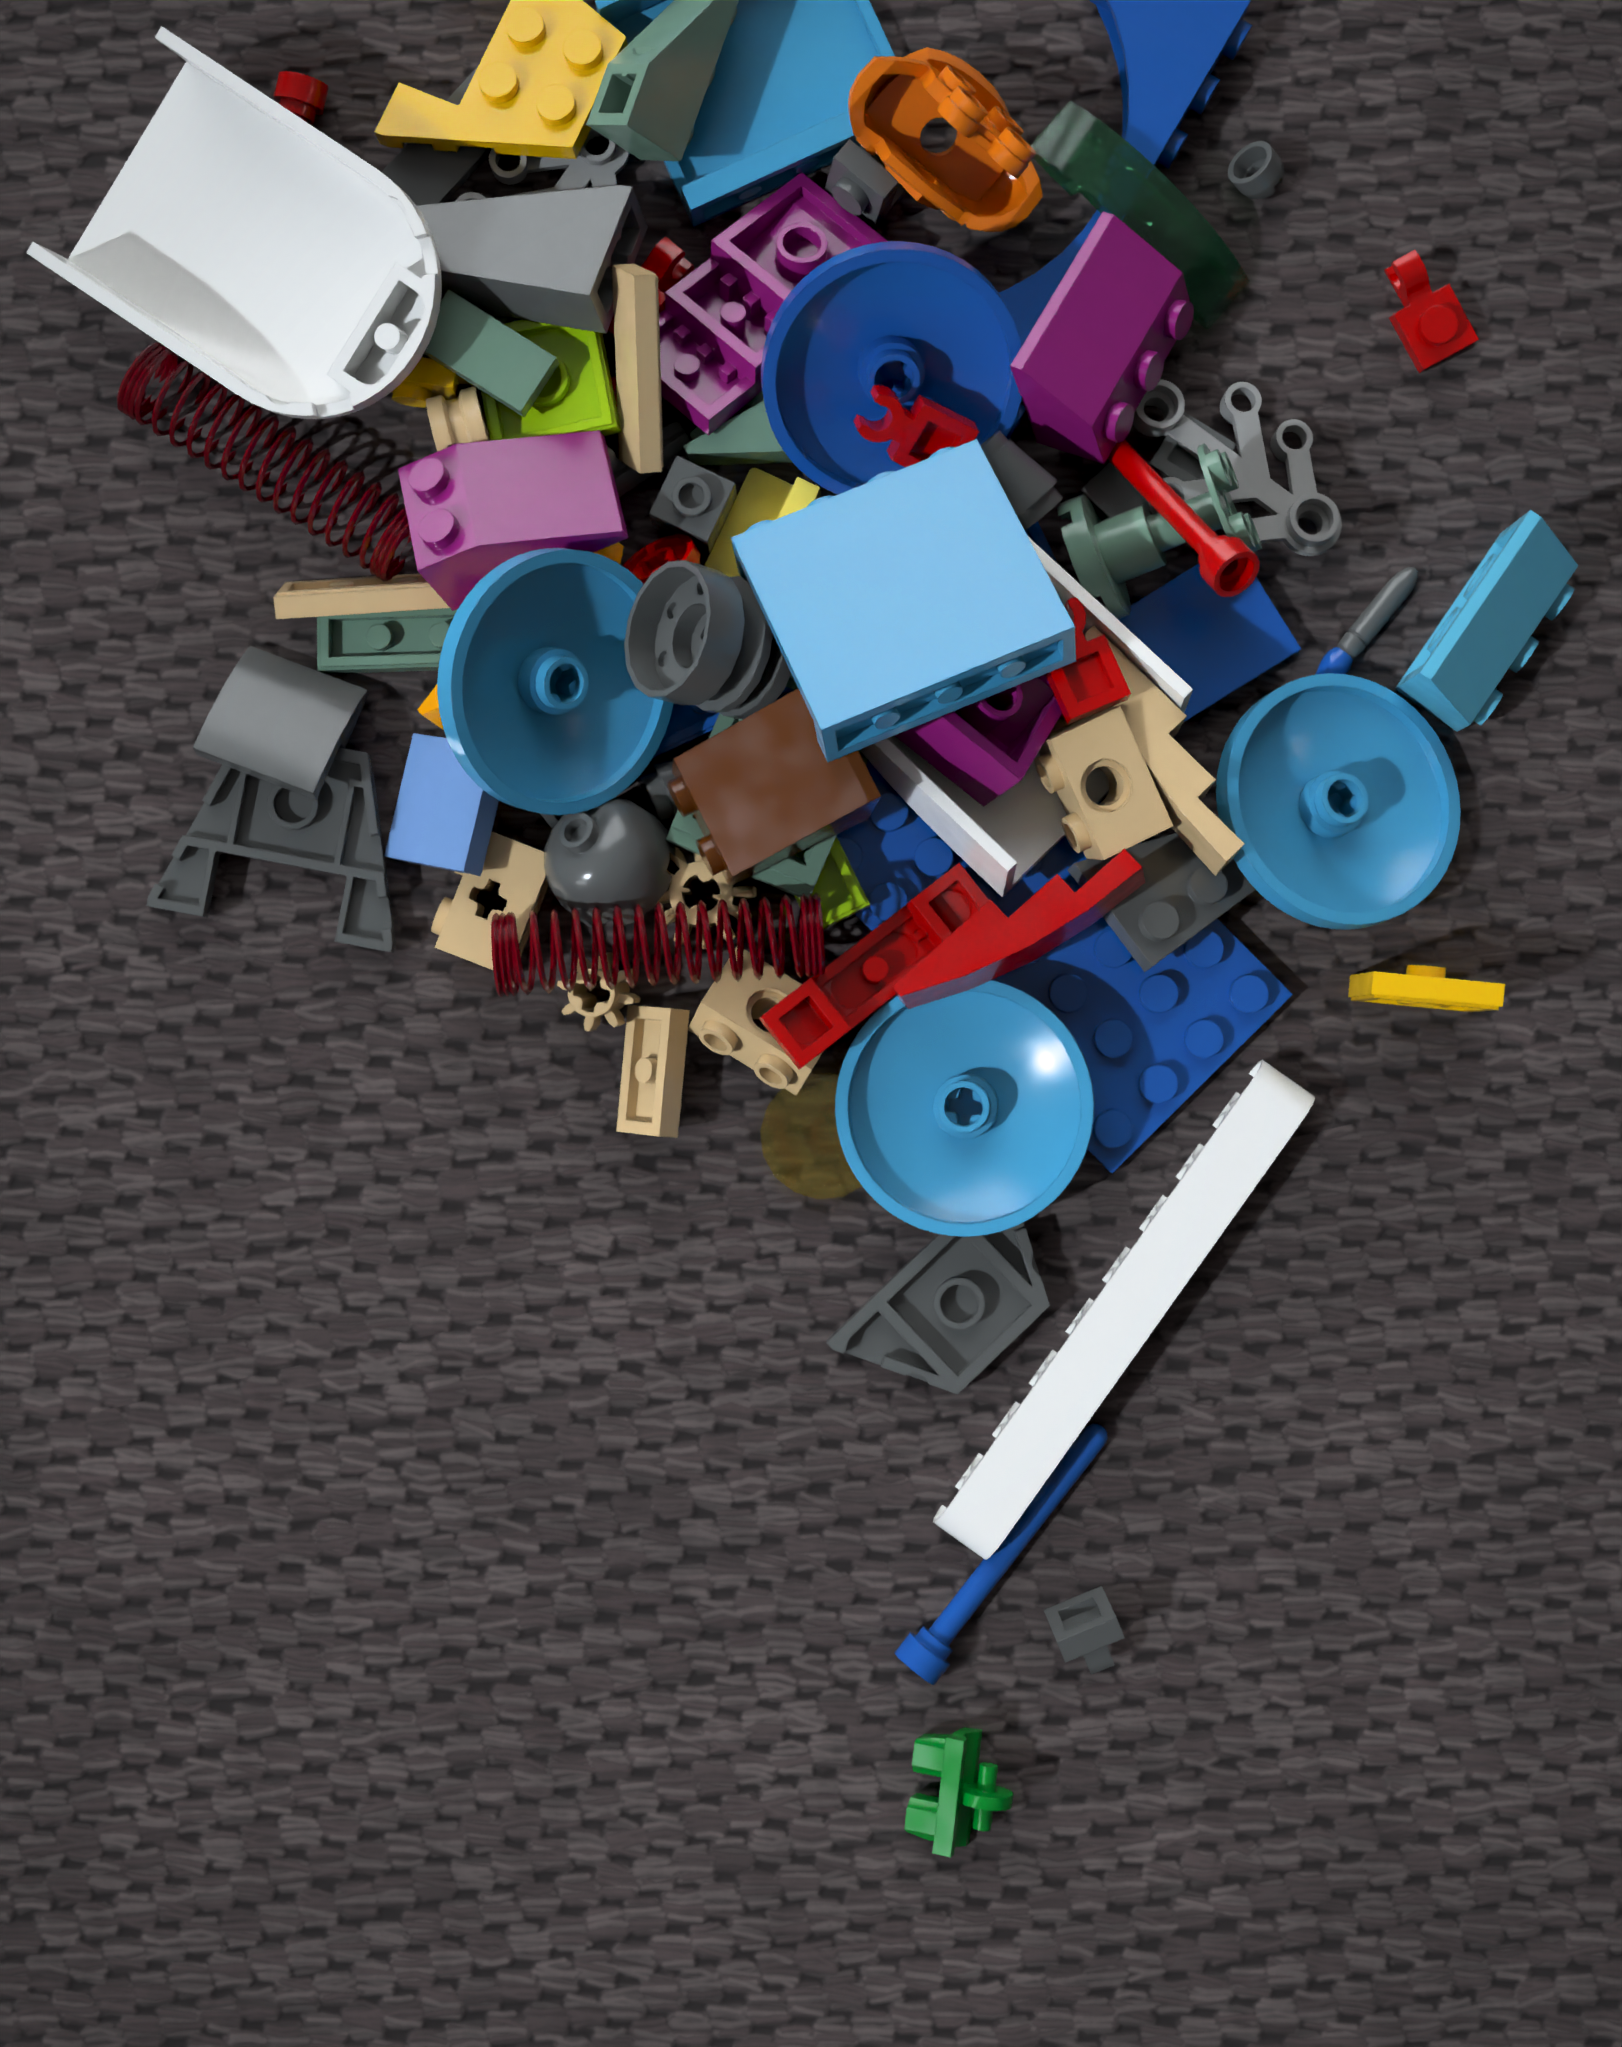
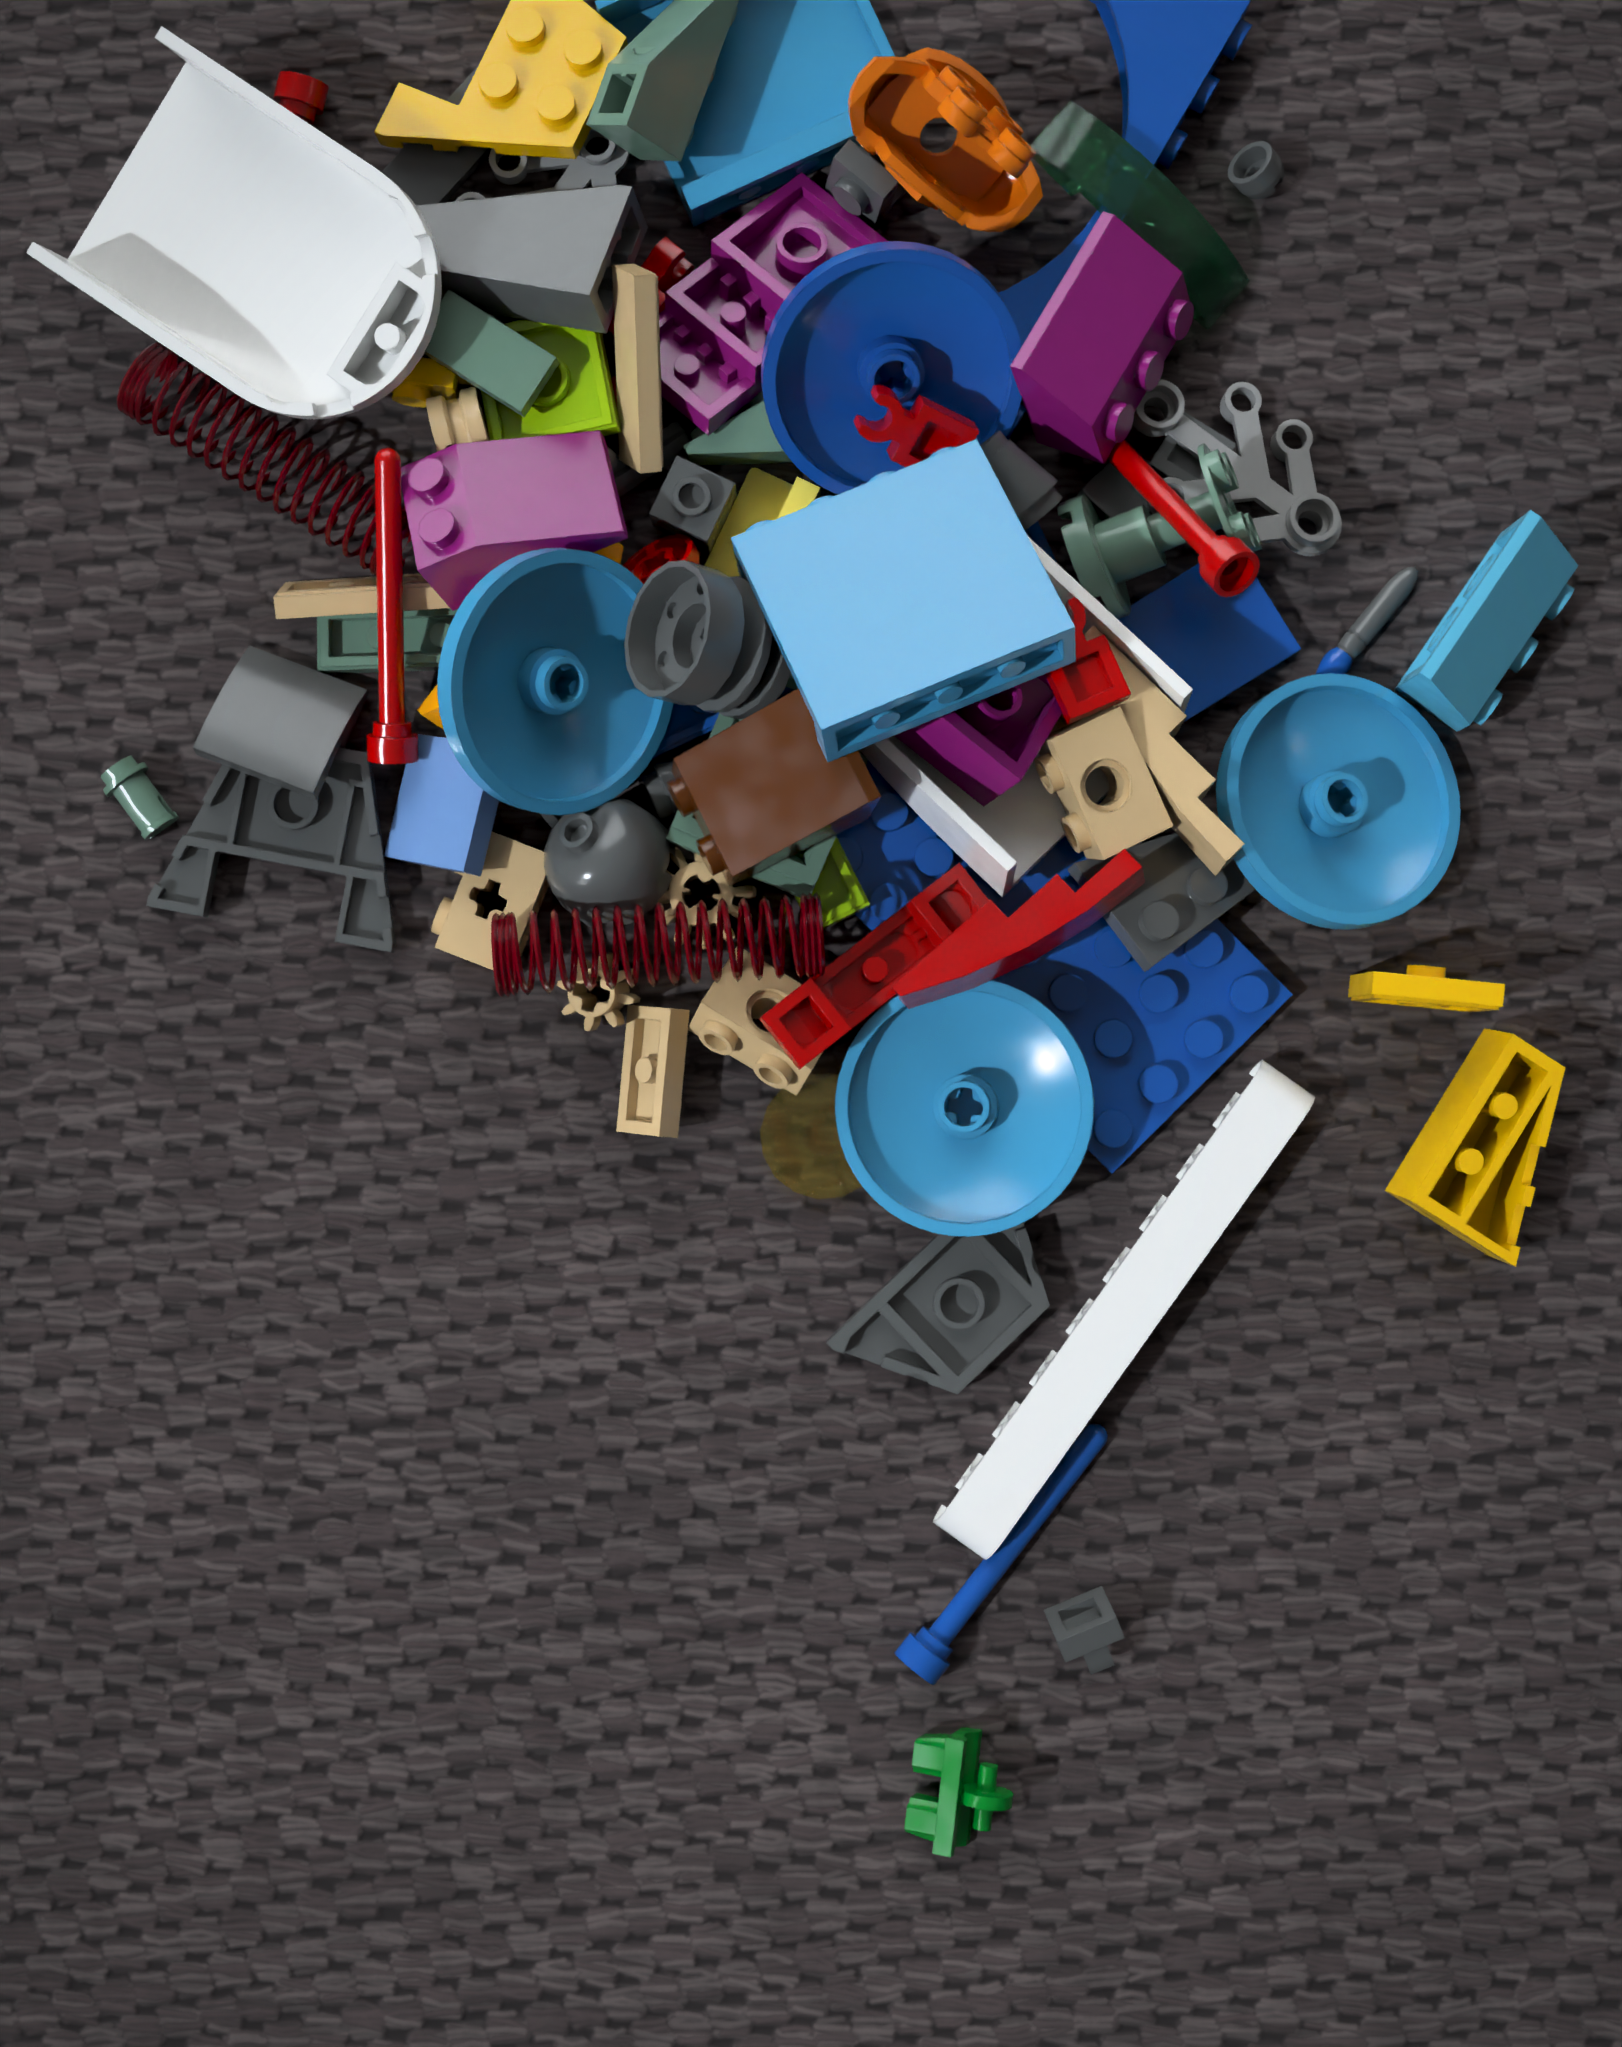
red plate [1384,250,1479,373] -> none
none -> sand green pin [100,755,179,841]
none -> red piece [366,448,419,764]
none -> yellow wedge [1385,1028,1565,1267]

